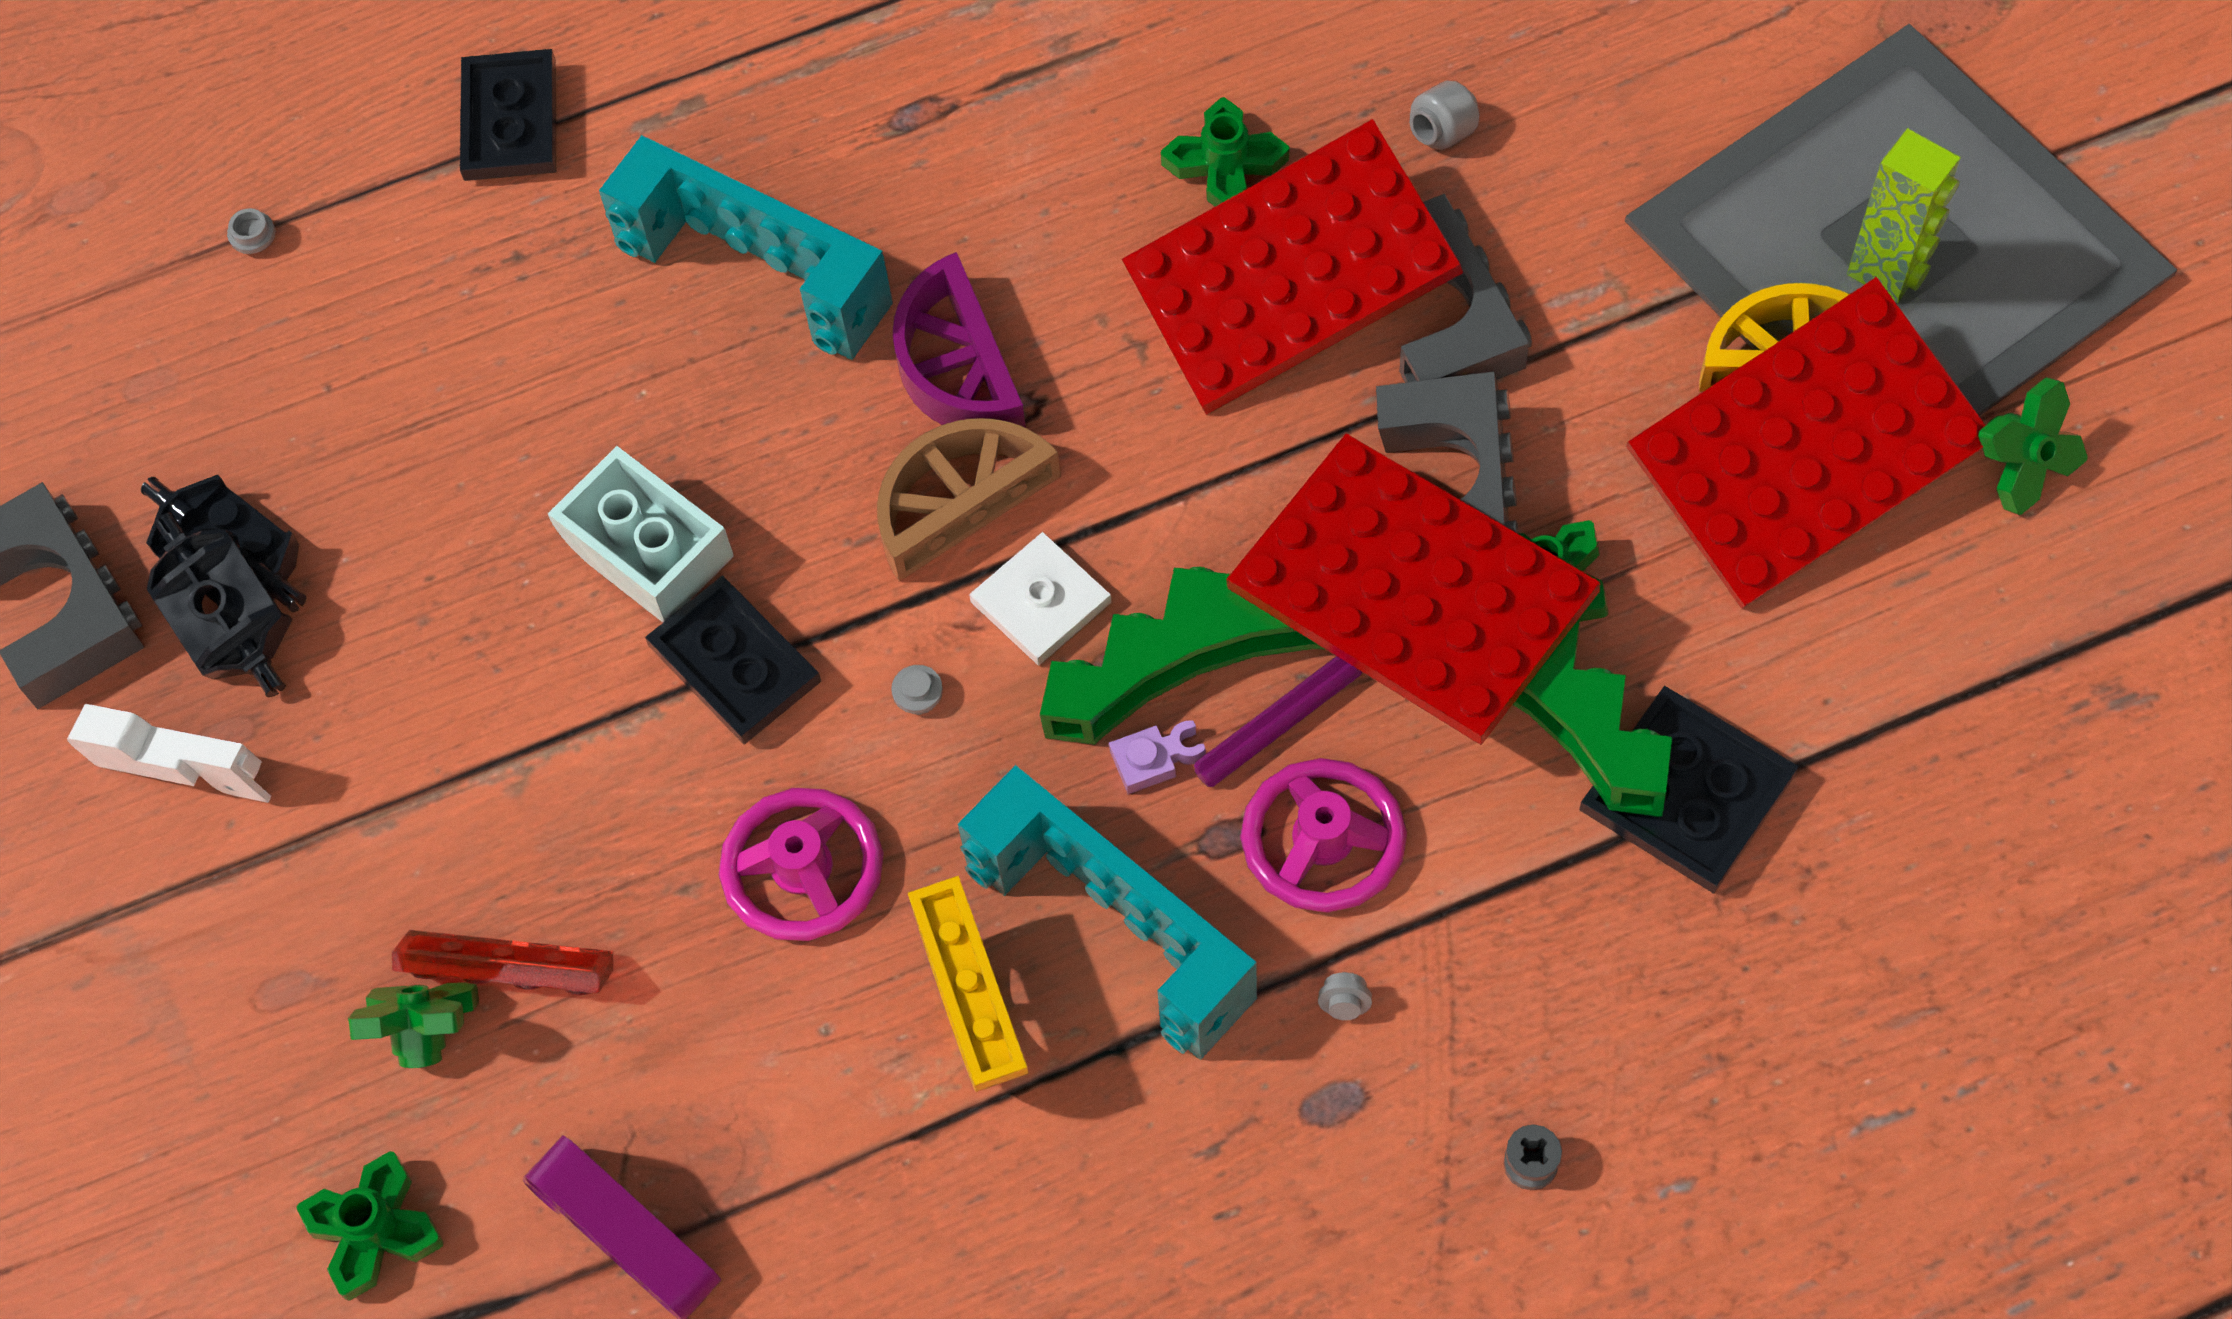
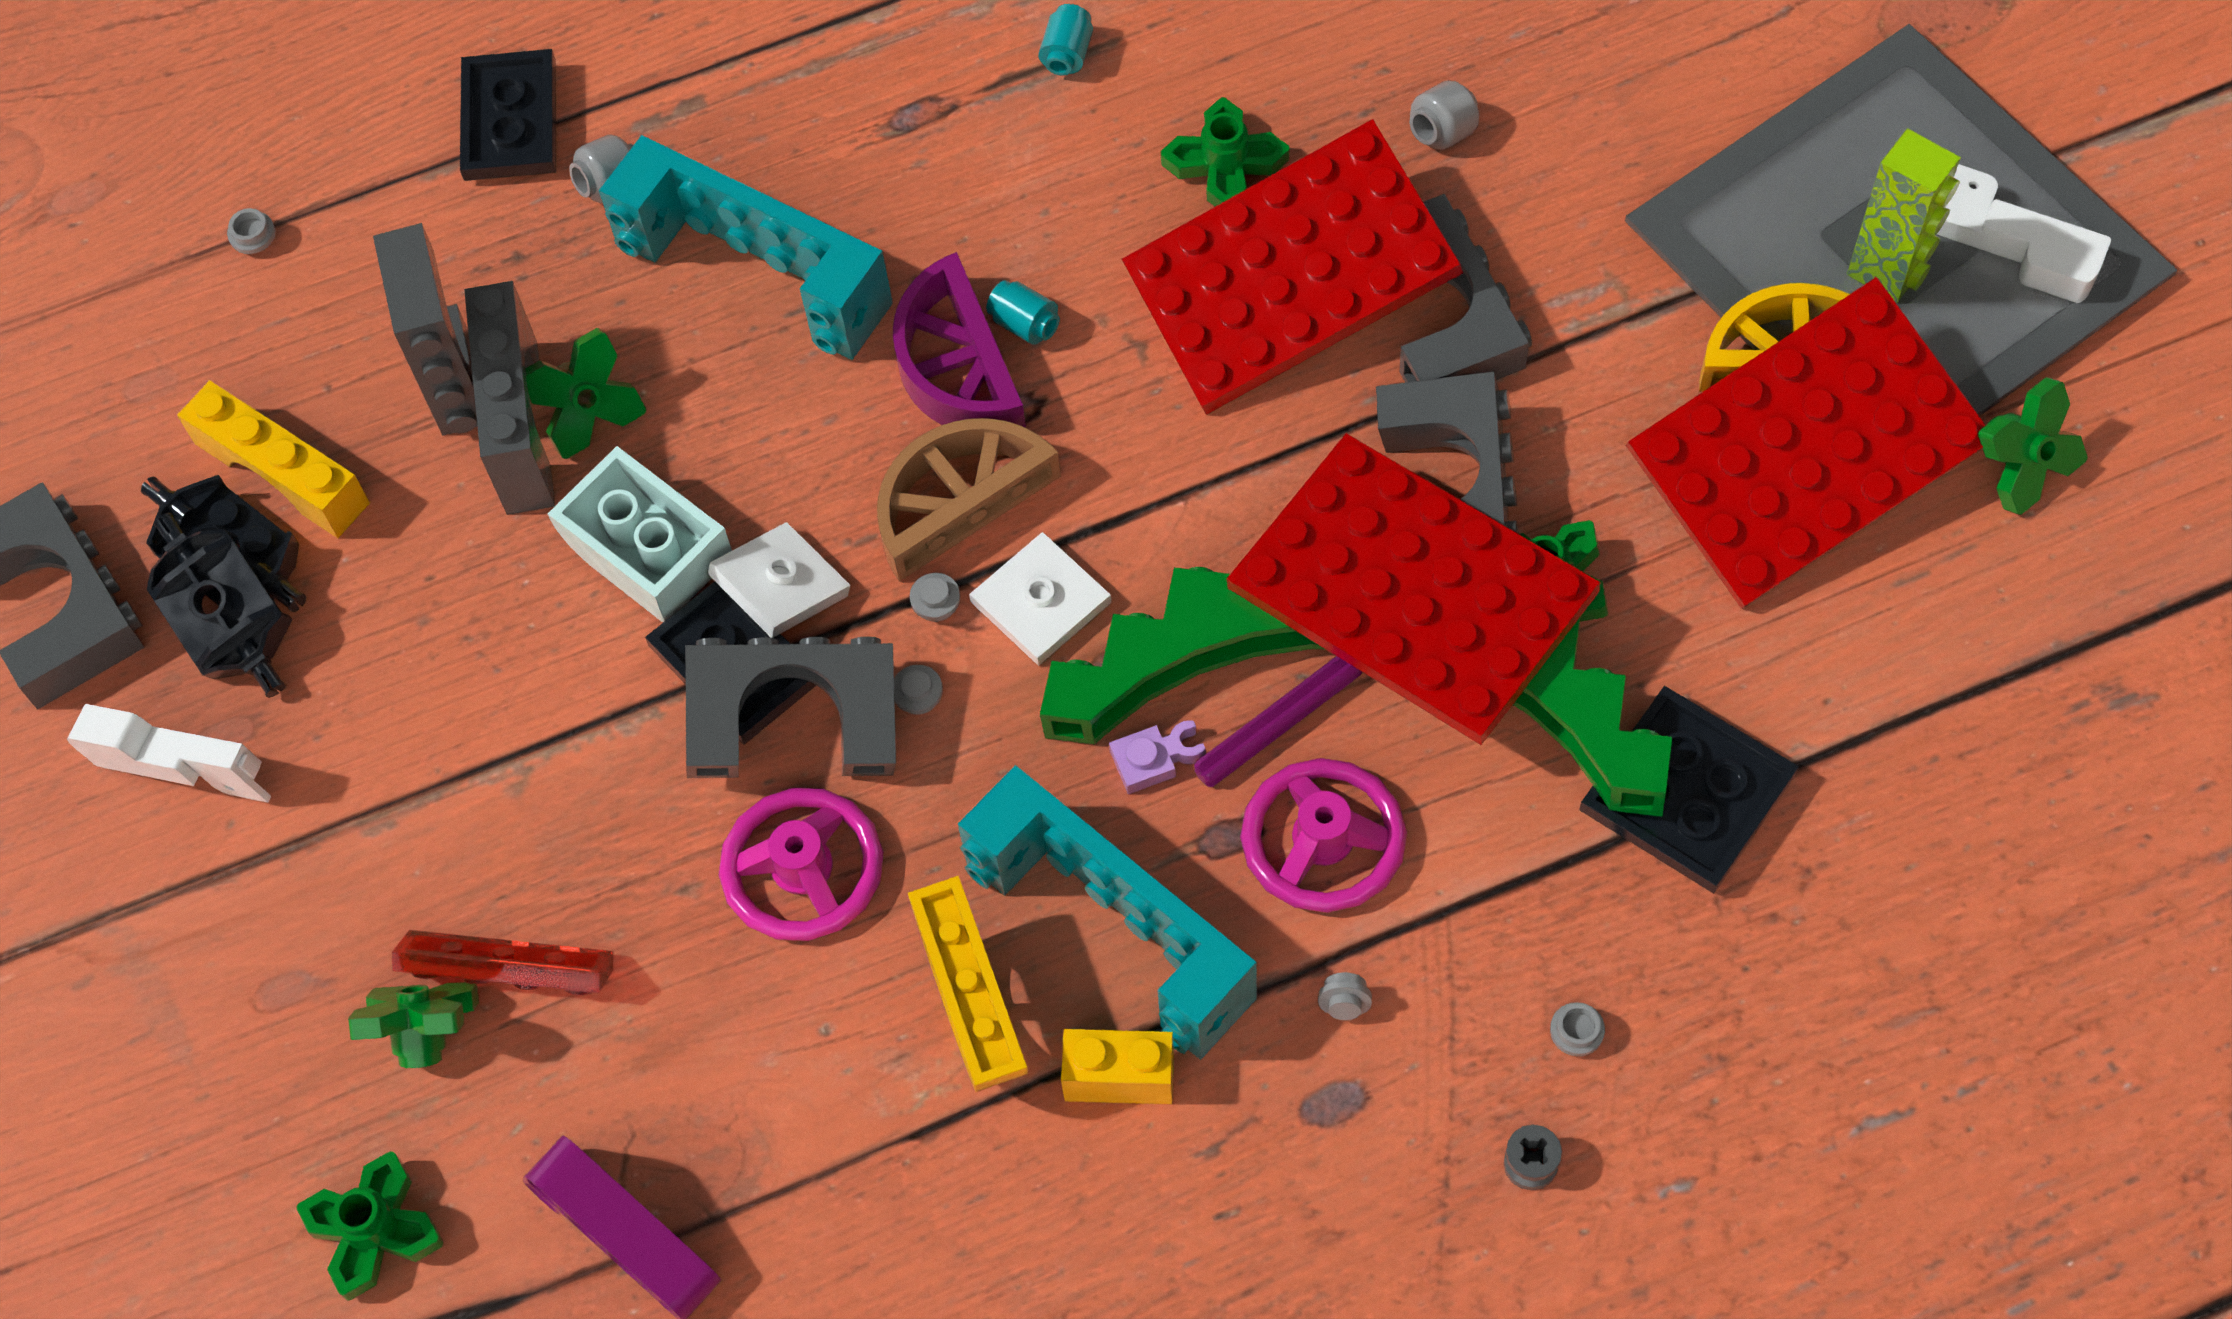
none -> yellow arch [177,380,370,538]
none -> dark grey arch [373,223,477,436]
none -> dark grey arch [464,281,555,515]
none -> green plant [525,328,647,459]
none -> light grey head [569,134,633,203]
none -> dark grey arch [685,637,896,778]
none -> white plate [708,522,851,638]
none -> light grey plate [910,573,960,622]
none -> teal brick [986,280,1060,345]
none -> teal brick [1038,4,1093,76]
none -> yellow brick [1061,1029,1174,1104]
none -> light grey plate [1550,1002,1605,1056]
none -> white piece [1937,164,2111,303]

